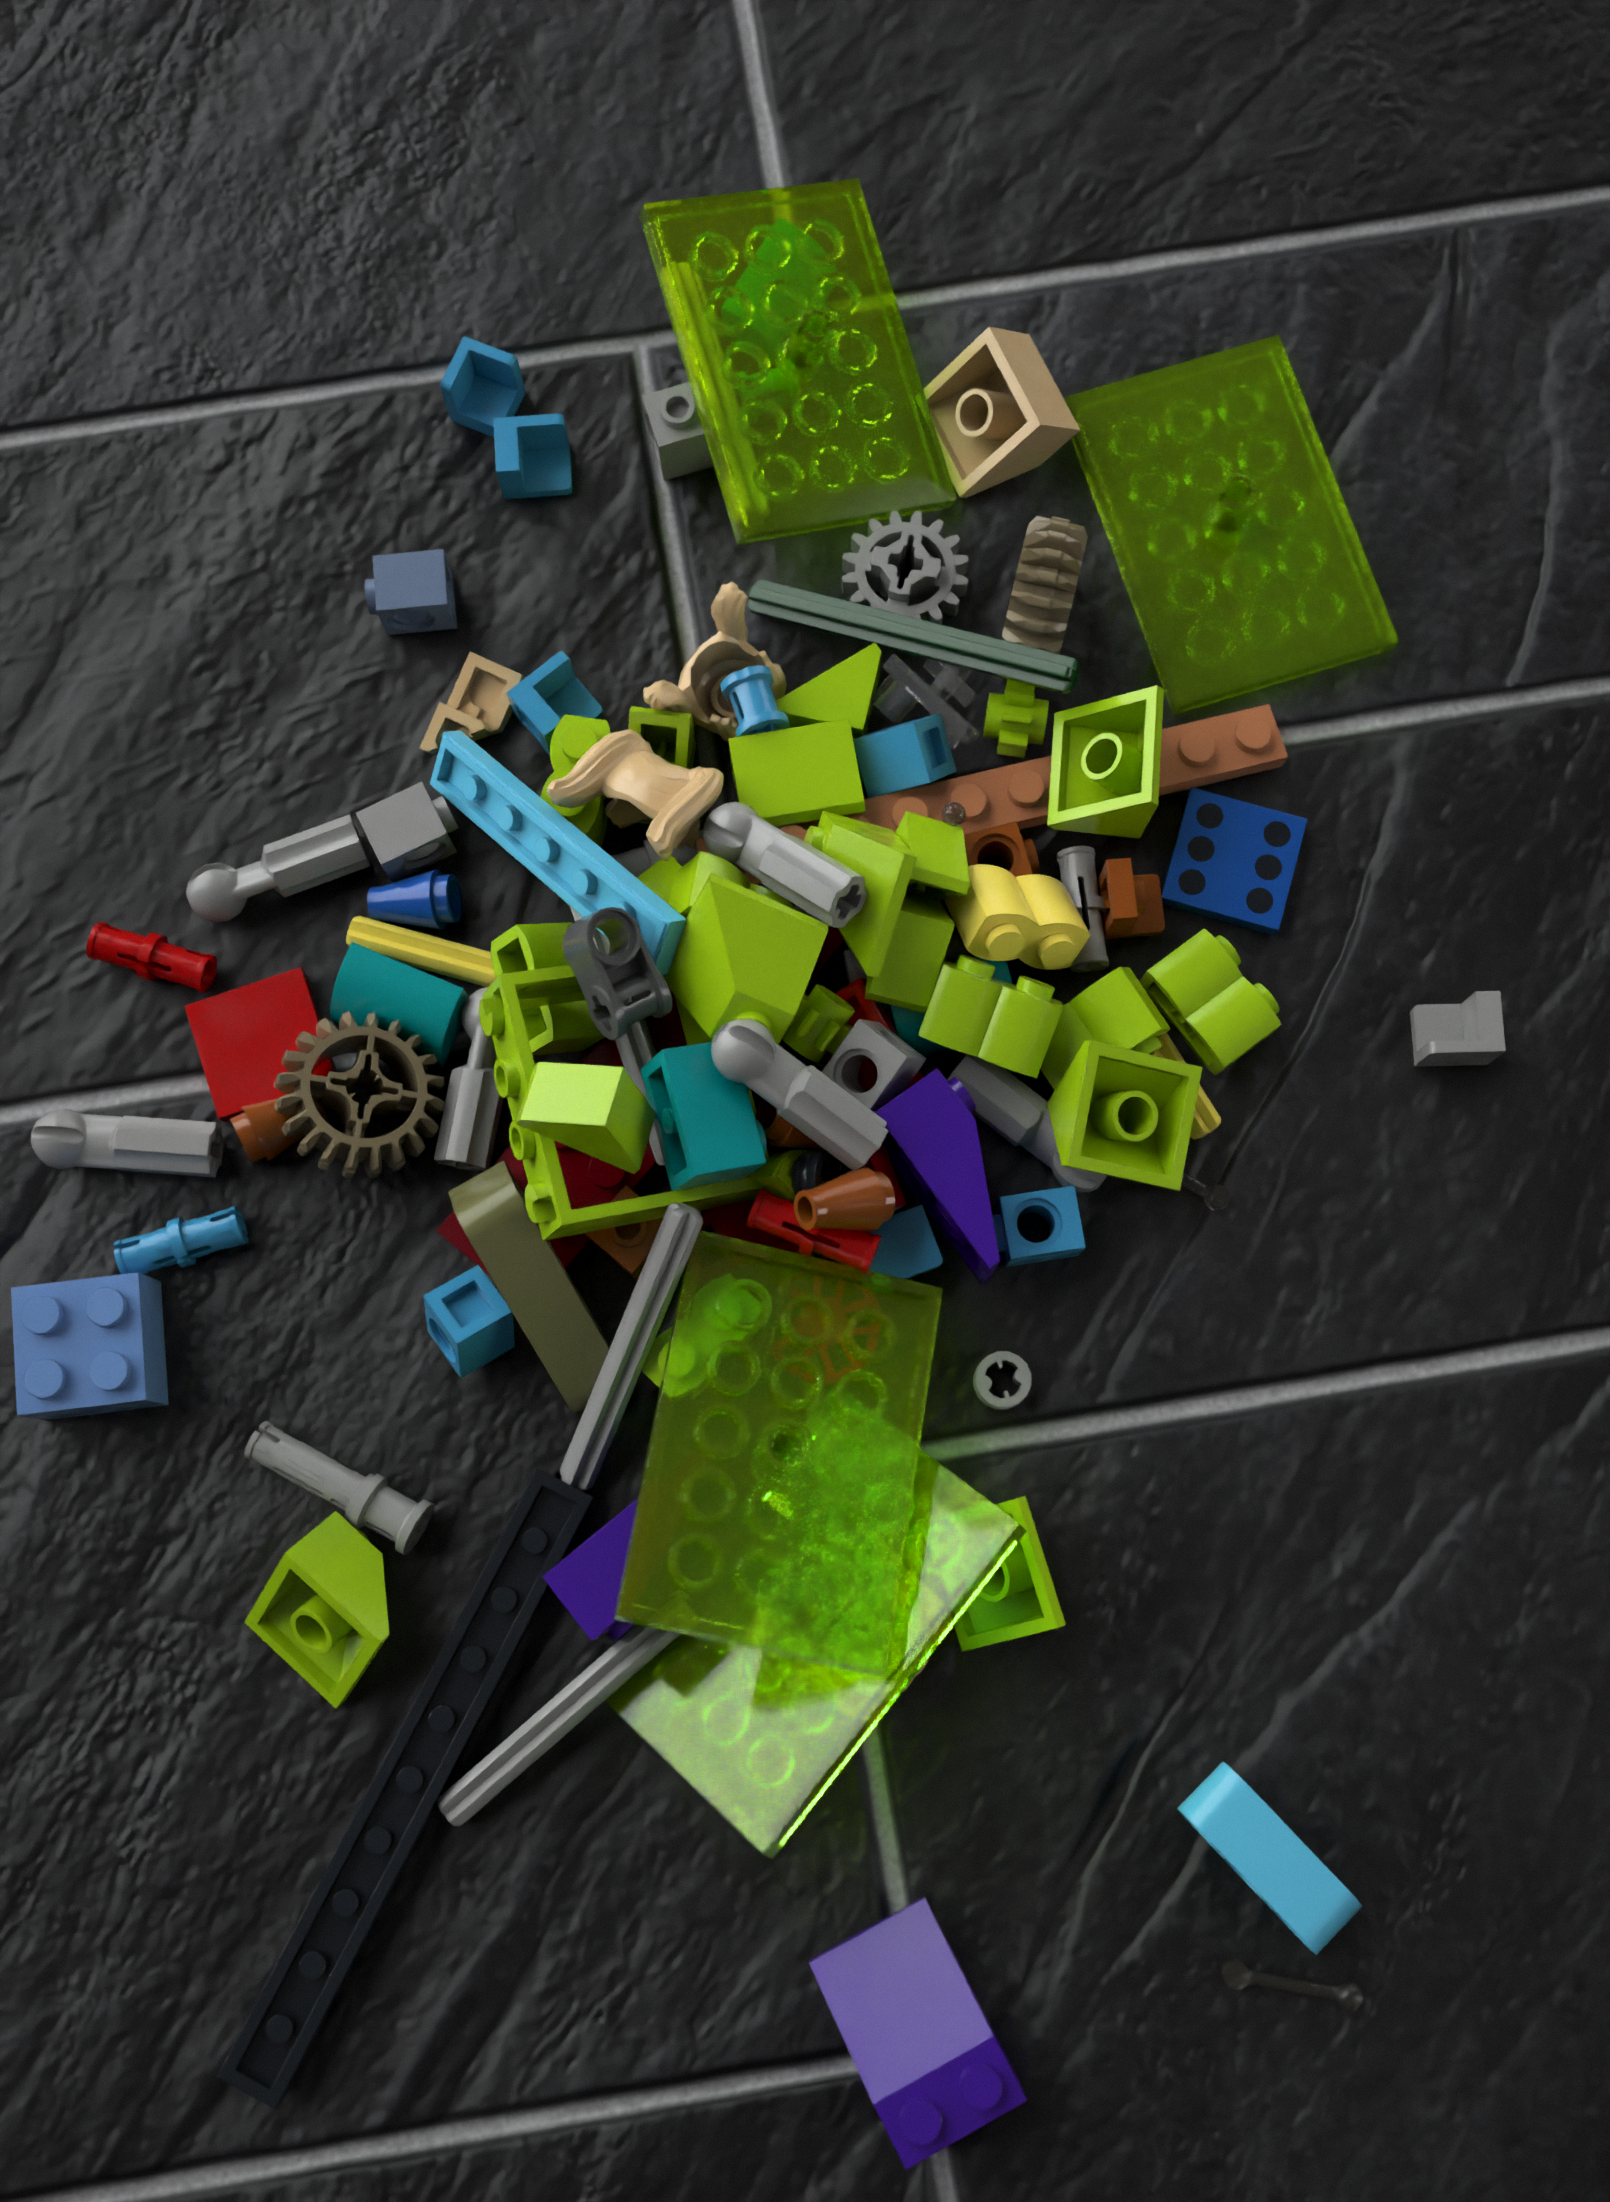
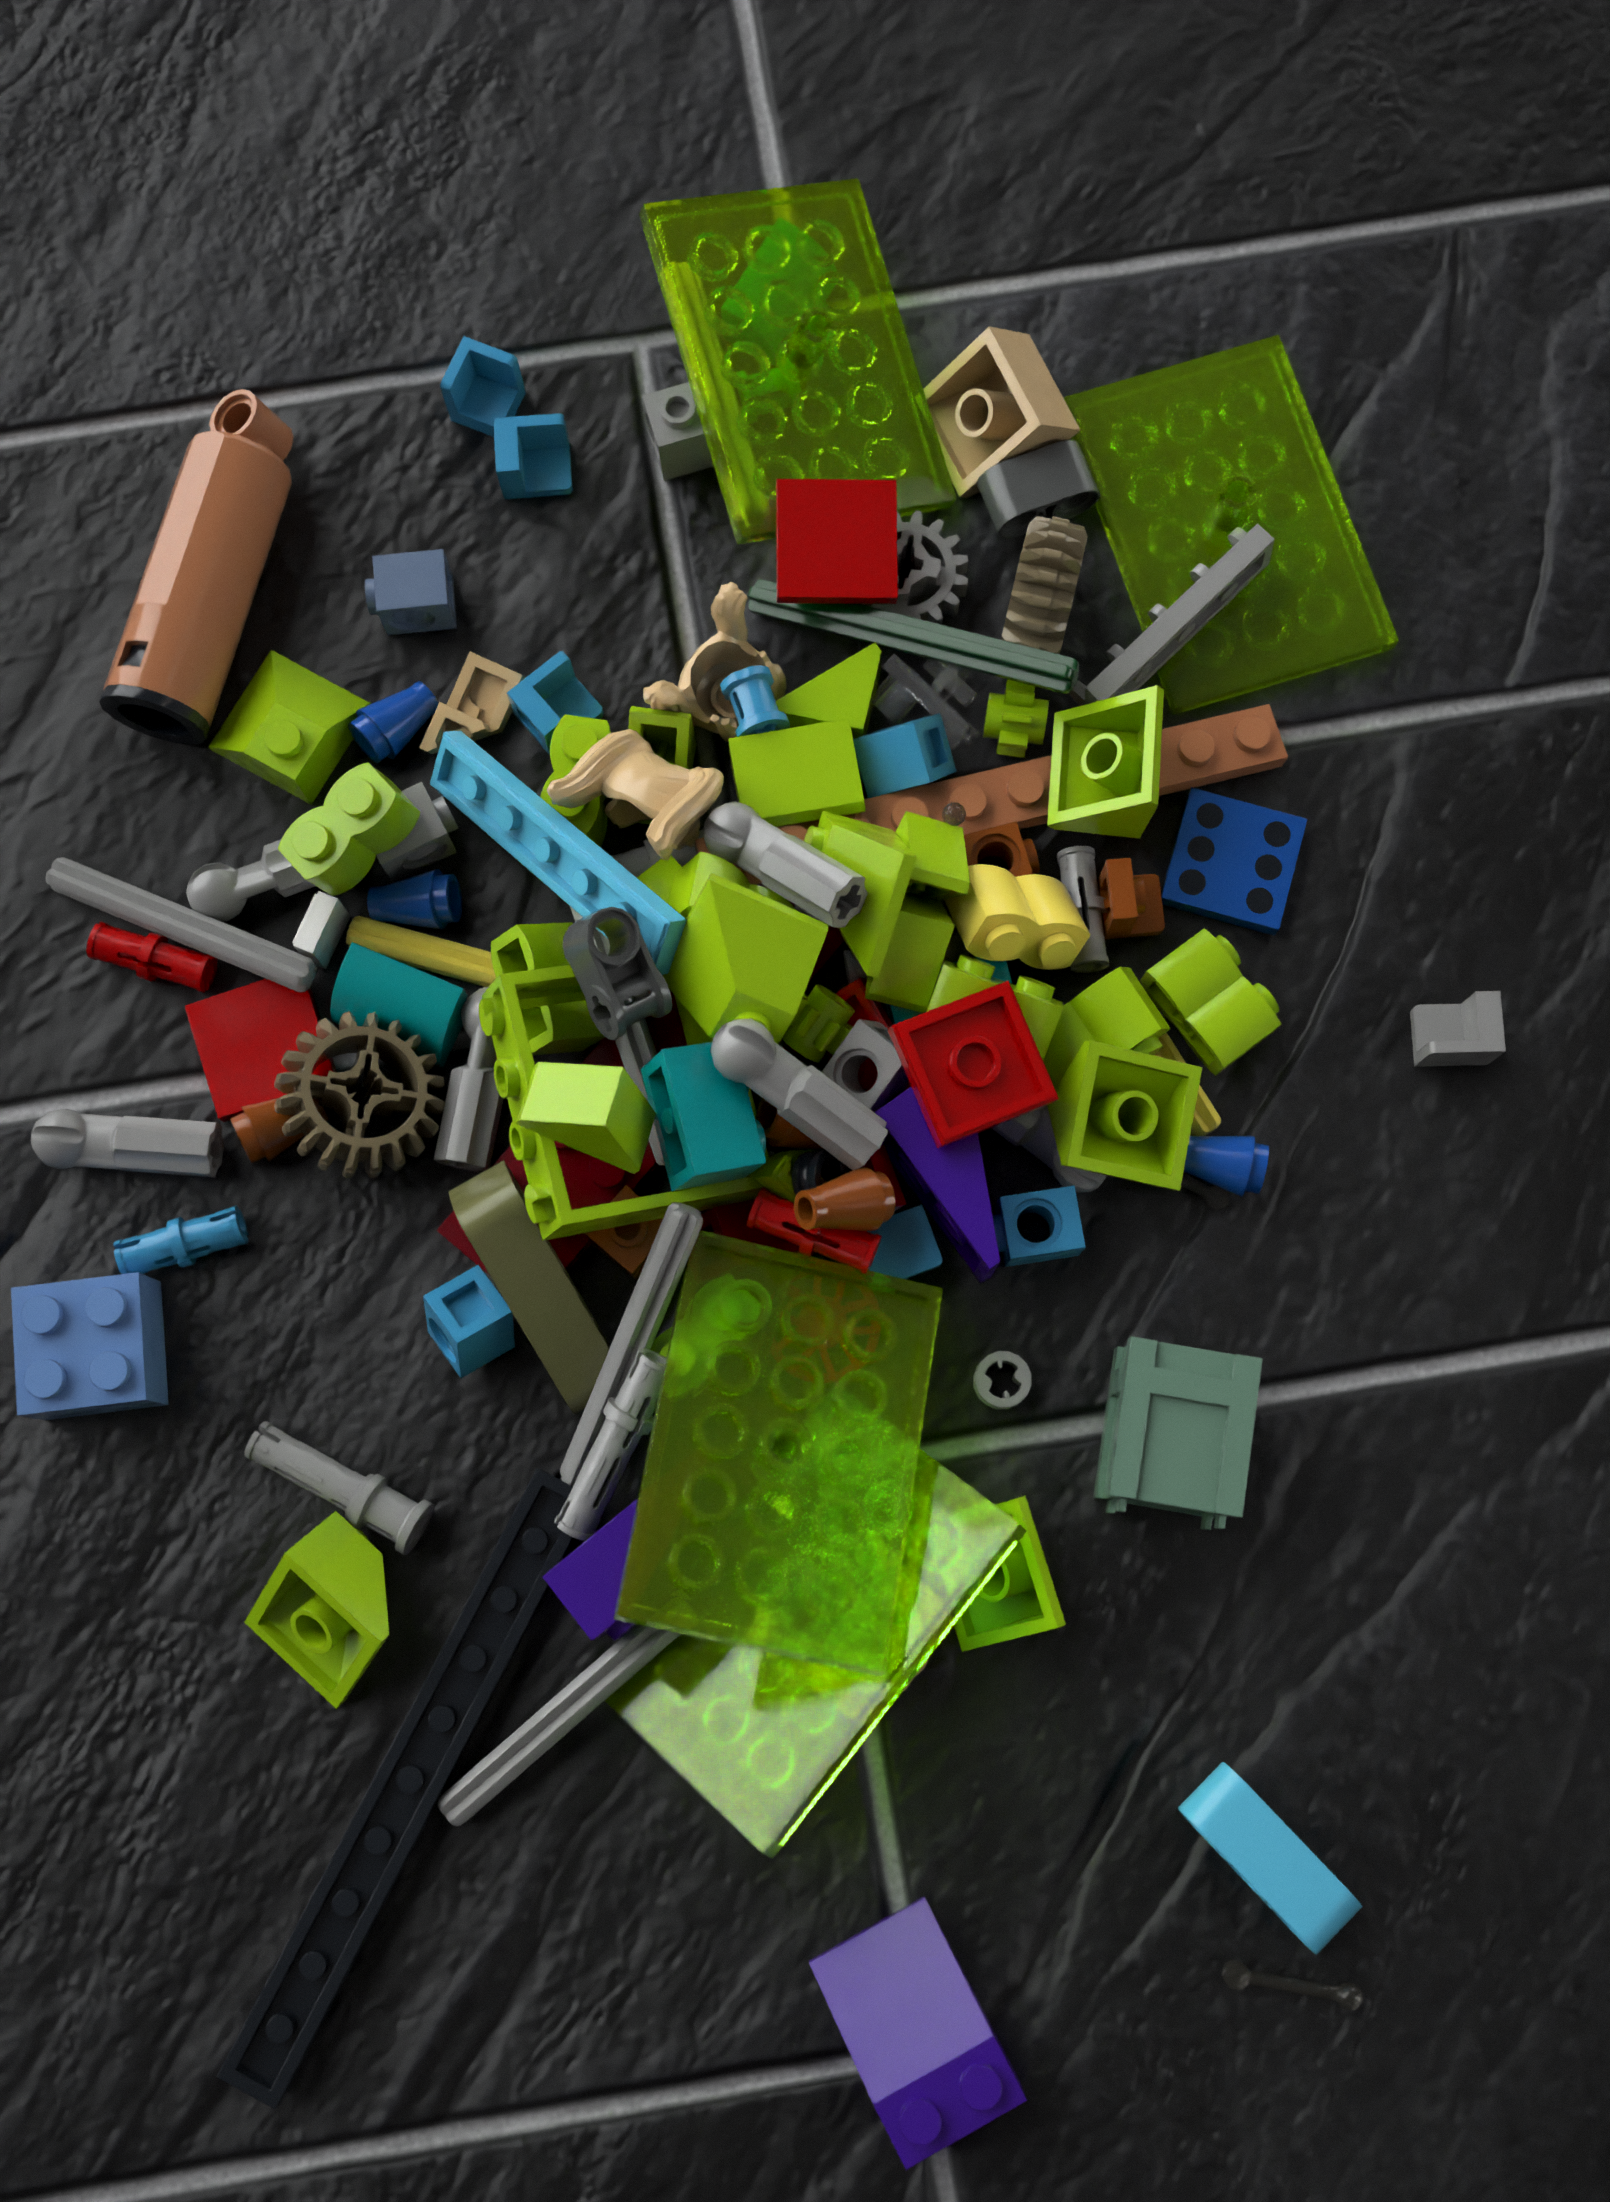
none -> light grey axle [45,857,318,992]
none -> nougat piece [99,389,293,745]
none -> lime slope [209,650,371,805]
none -> lime brick [278,762,420,896]
none -> white tile [292,891,351,969]
none -> blue cone [348,681,439,763]
none -> light grey pin [554,1348,677,1541]
none -> red tile [776,479,898,604]
none -> red tile [888,980,1059,1149]
none -> dark grey beam [977,440,1101,539]
none -> light grey hinge [1069,523,1275,706]
none -> sand green container [1093,1336,1263,1530]
none -> blue cone [1184,1136,1269,1197]

